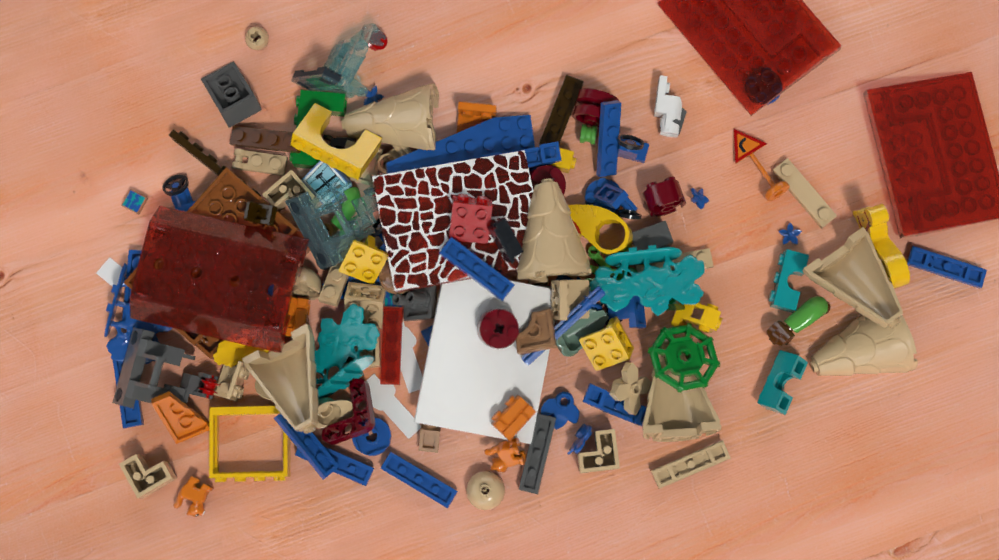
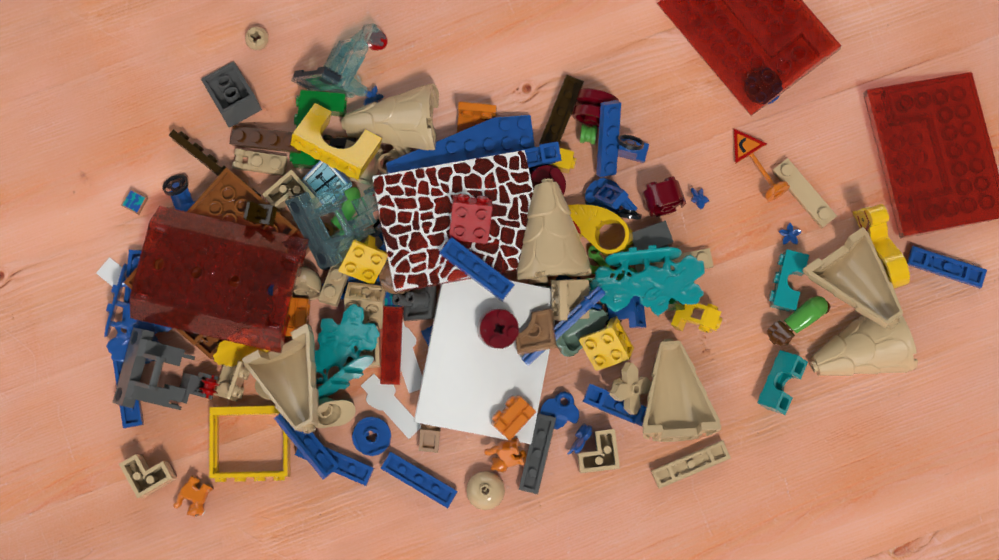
orange wing [151,391,209,444] -> none
dark red beam [322,378,375,445] -> none
black panel [487,217,524,264] -> none
green plate [648,323,720,393] -> none
white plate [654,75,687,138] -> none

